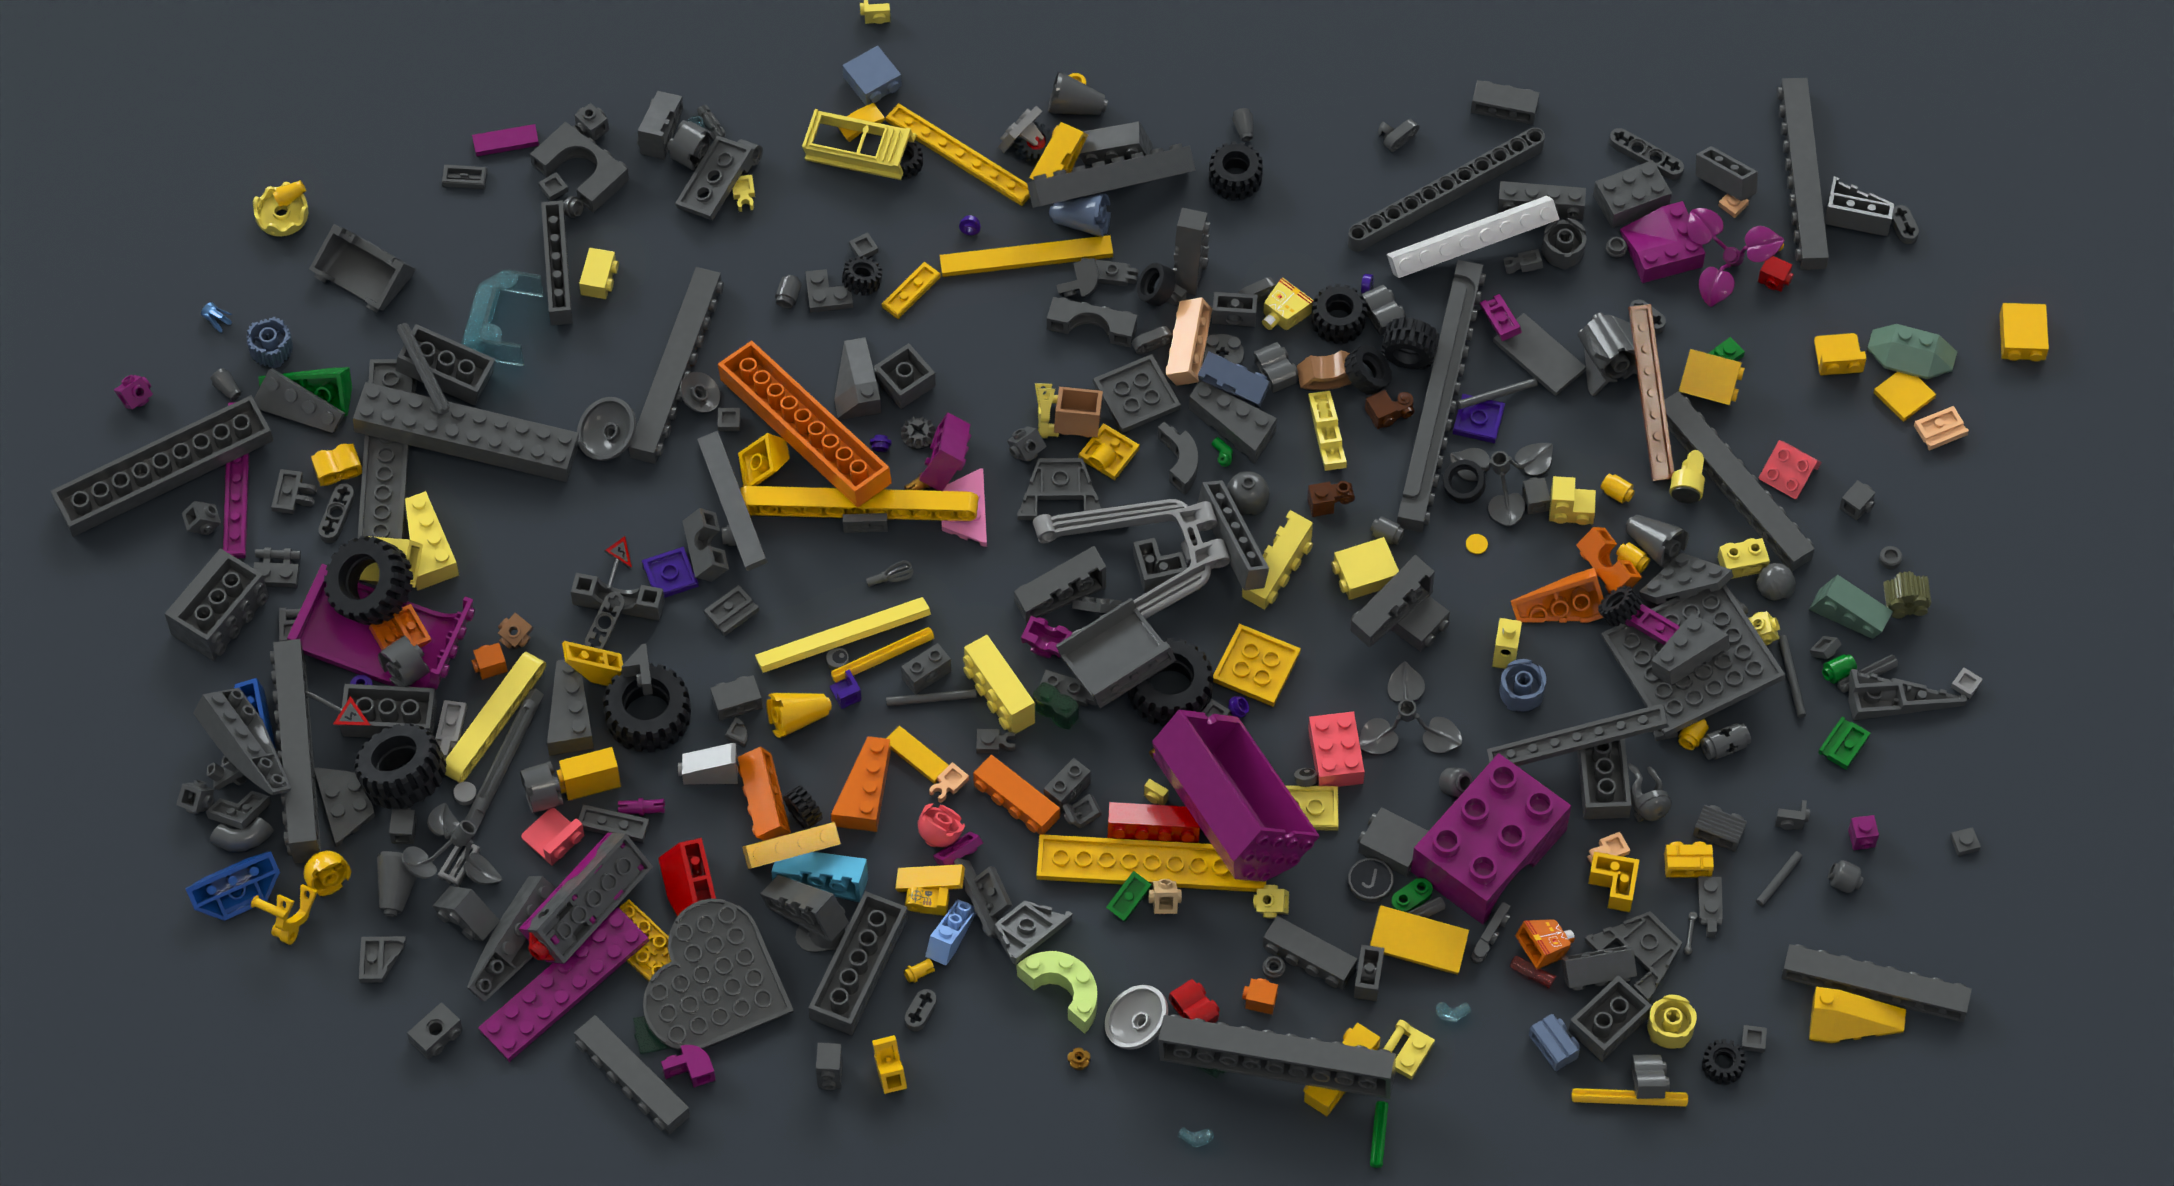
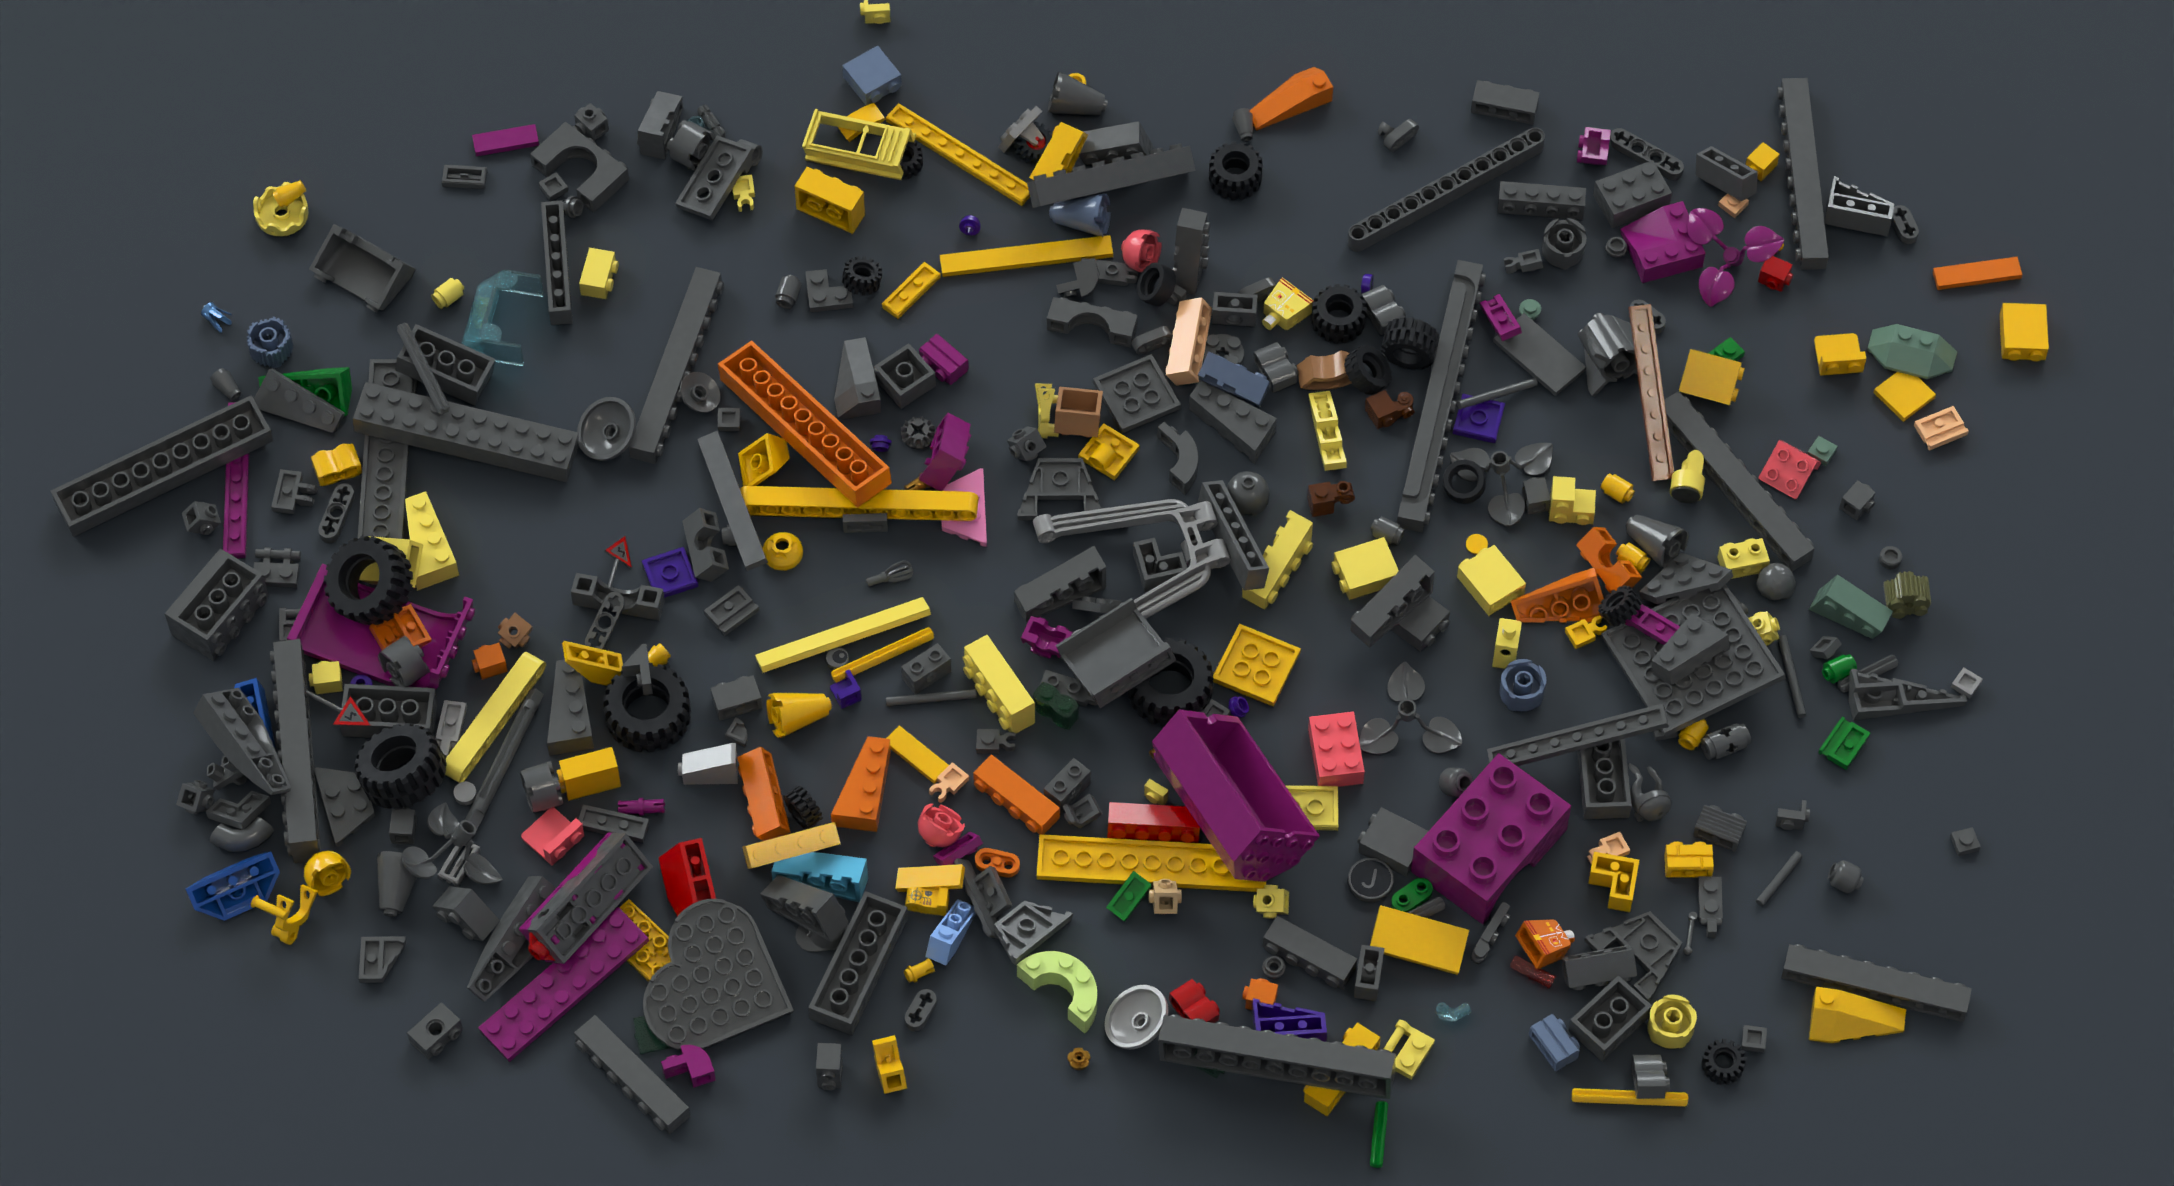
magenta brick [114,375,153,410] -> none
dark grey plate [849,232,879,259] -> none
clear light blue arm [1177,1127,1214,1148] -> none
green arm [1211,437,1233,467] -> none
dark grey tile [1294,768,1317,787] -> none
white brick [1387,196,1559,278] -> none
magenta brick [1848,815,1879,850] -> none
none -> light yellow brick [309,661,343,694]
none -> light yellow brick [431,278,464,309]
none -> yellow cone [648,643,671,667]
none -> yellow piece [763,532,803,570]
none -> yellow brick [795,167,865,234]
none -> magenta brick [919,334,969,385]
none -> orange plate [975,848,1020,877]
none -> coral cylinder [1121,229,1162,273]
none -> orange wedge [1250,67,1333,131]
none -> dark purple wedge [1252,998,1327,1042]
none -> light yellow brick [1457,545,1526,616]
none -> sand green plate [1519,299,1541,320]
none -> yellow plate [1565,616,1607,649]
none -> magenta cylinder [1577,127,1611,166]
none -> yellow brick [1746,142,1780,181]
none -> sand green plate [1807,436,1838,466]
none -> orange tile [1932,257,2023,290]

